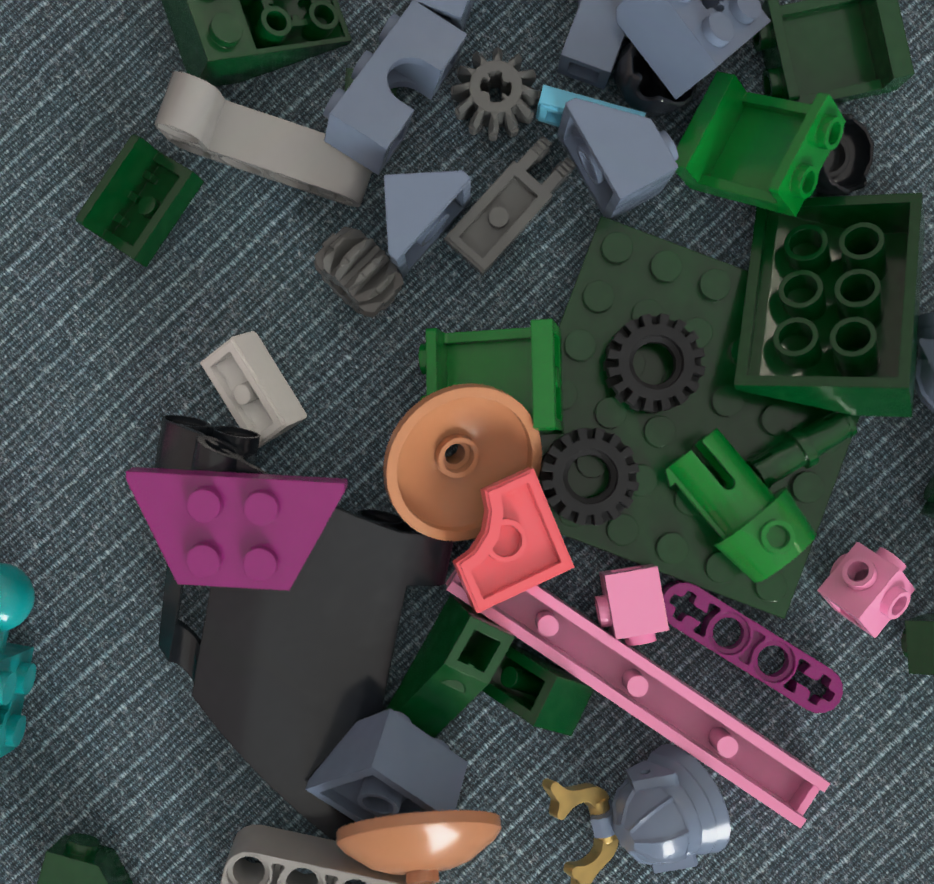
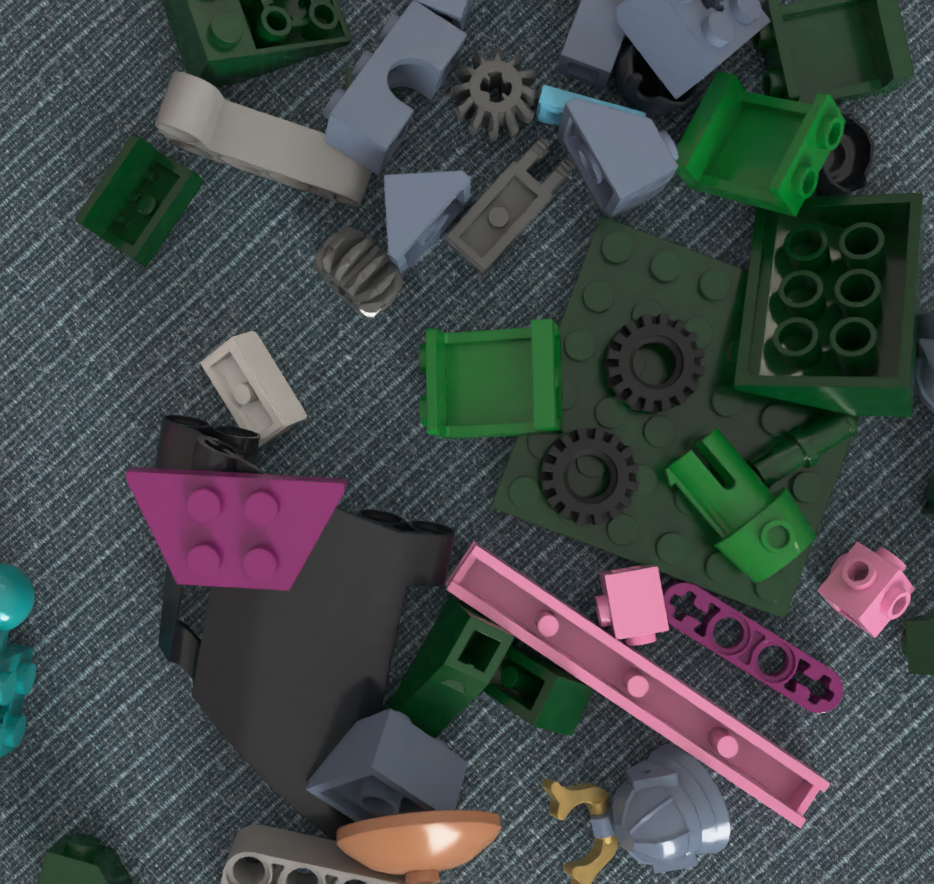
nougat dish [383,383,542,541] -> none
coral tile [452,467,574,613] -> none

